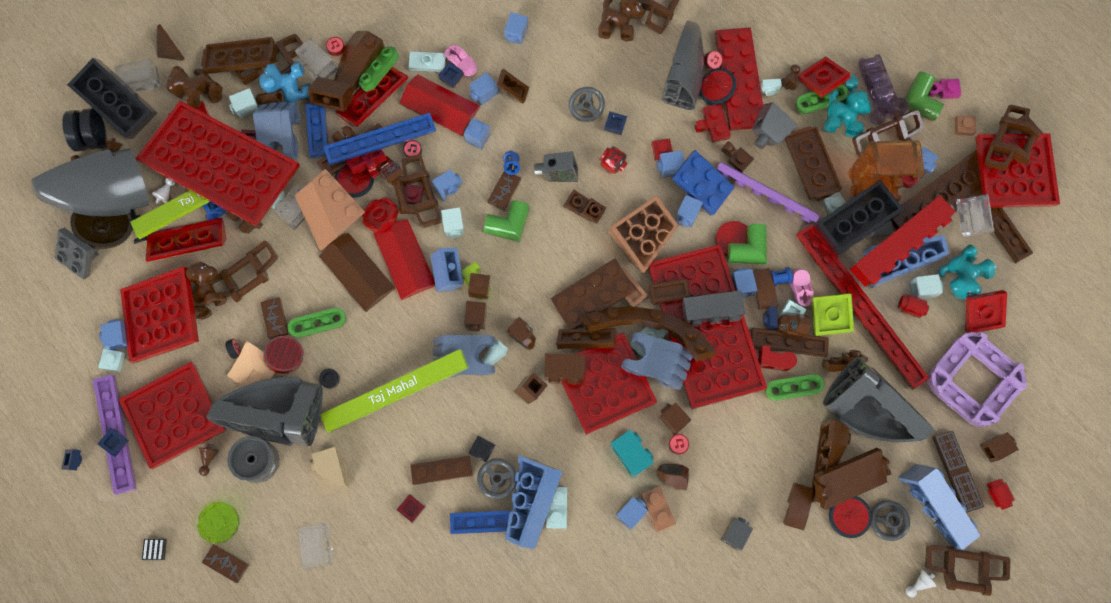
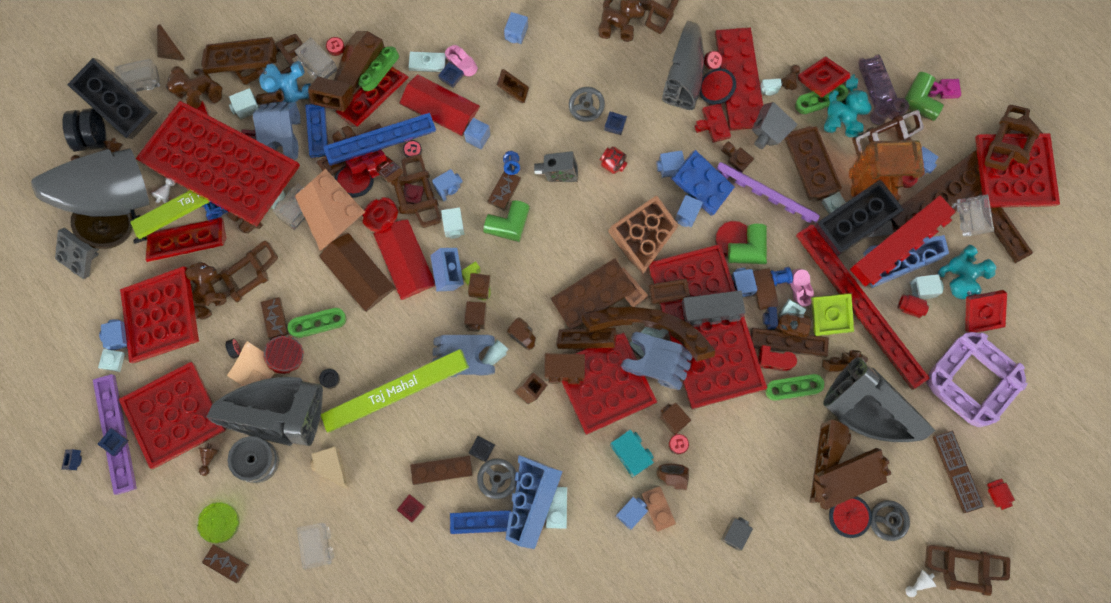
tile [142,539,167,560] -> none
medium blue brick [469,72,499,105] -> none
reddish brown slope [563,190,606,224] -> none
red plate [652,138,673,161] -> none
reddish brown slope [783,483,814,530] -> none
wedge [898,464,981,550] -> none
nougat plate [955,115,976,136] -> none
reddish brown brick [980,432,1019,463] -> none

